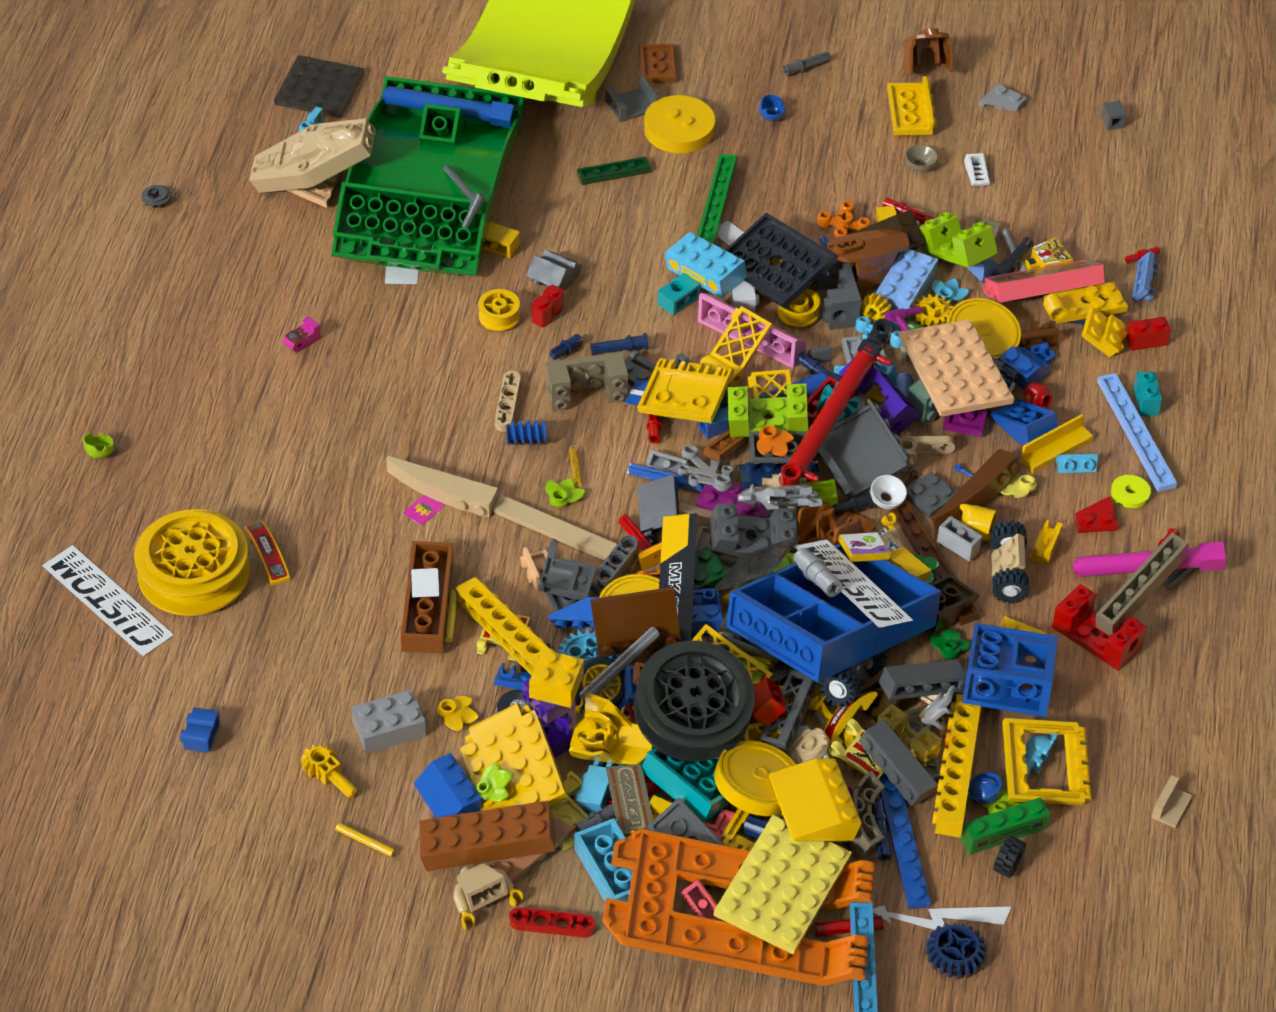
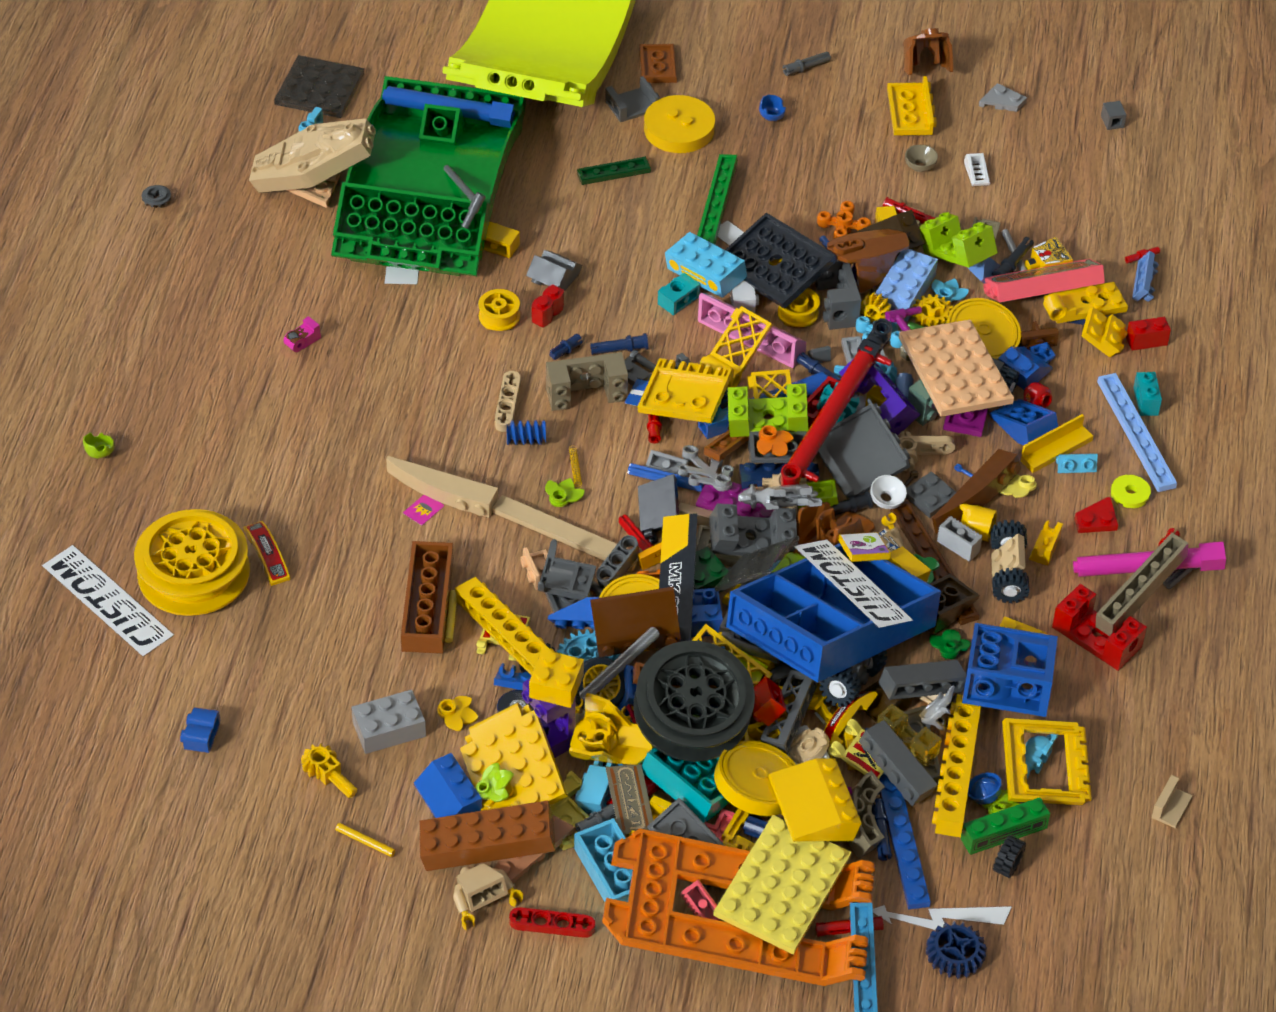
white sticker [411,568,439,597] -> none
light grey piece [794,548,842,597] -> none

